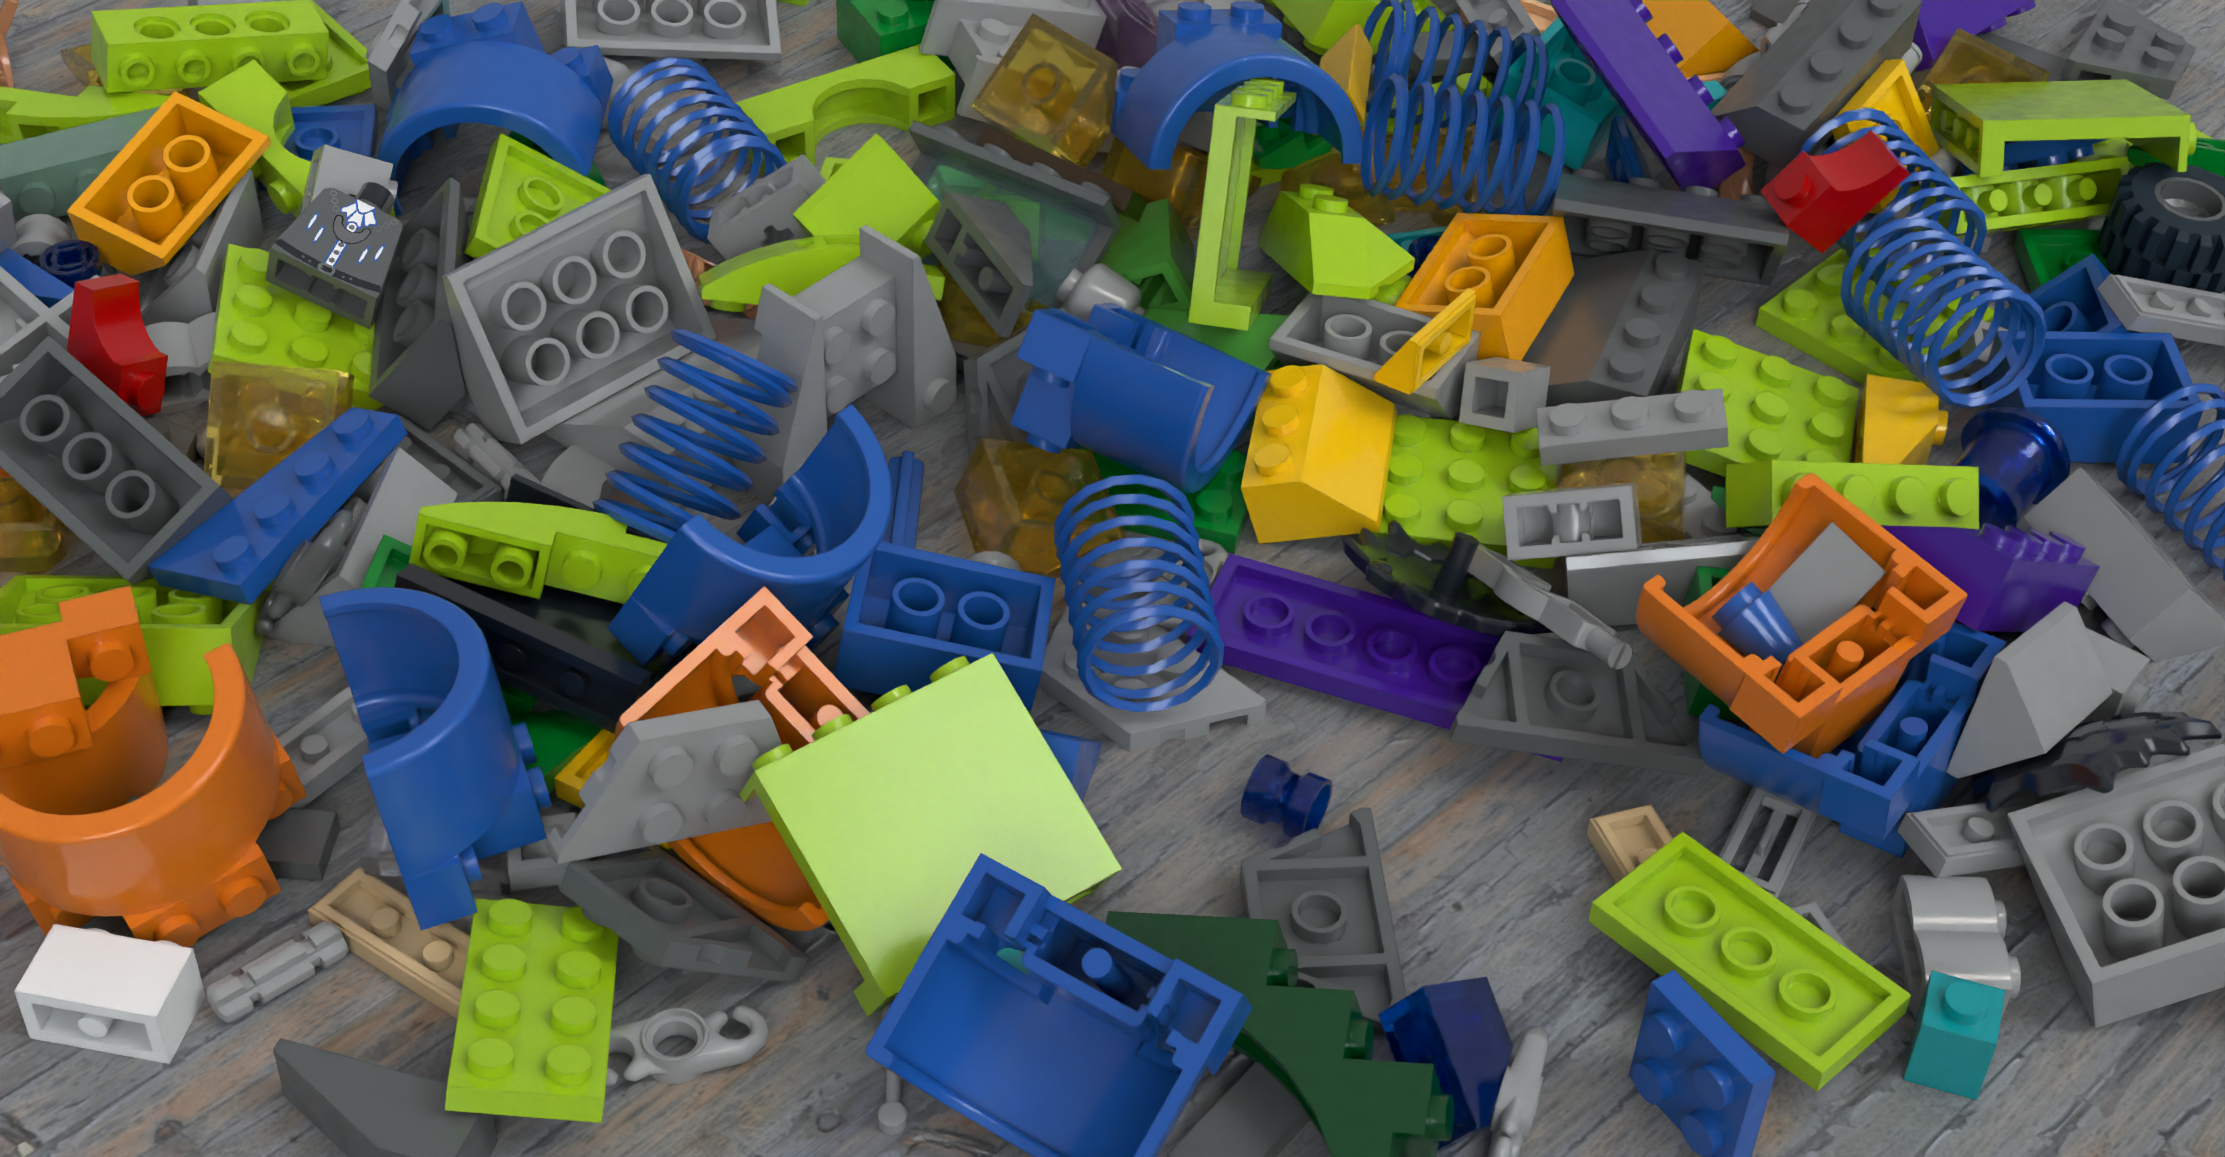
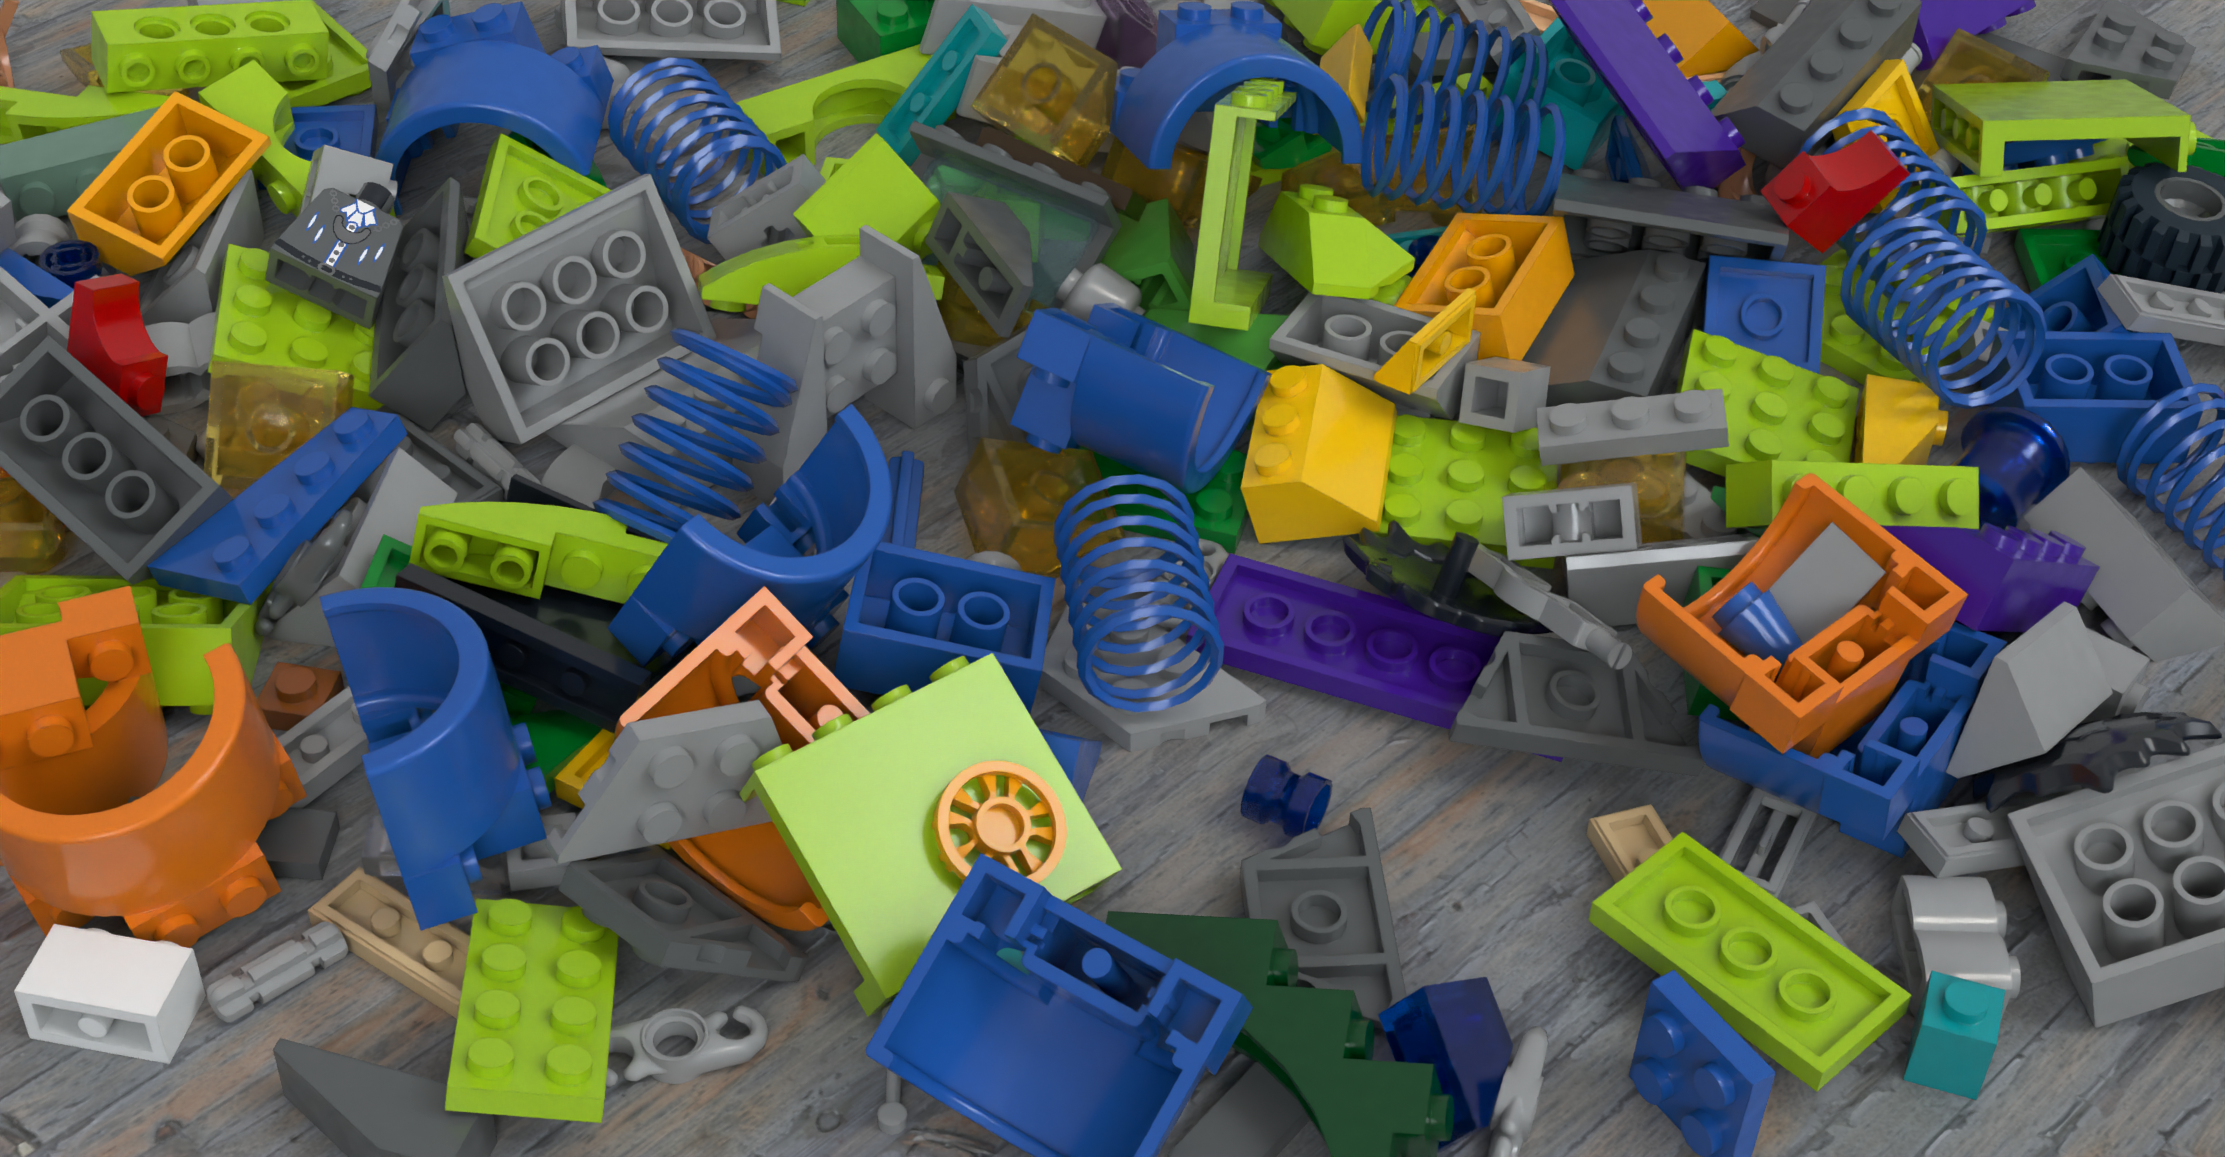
none -> dark orange plate [257,662,344,731]
none -> teal plate [876,4,1008,166]
none -> light orange wheel [932,761,1067,884]
none -> blue plate [1702,255,1826,374]

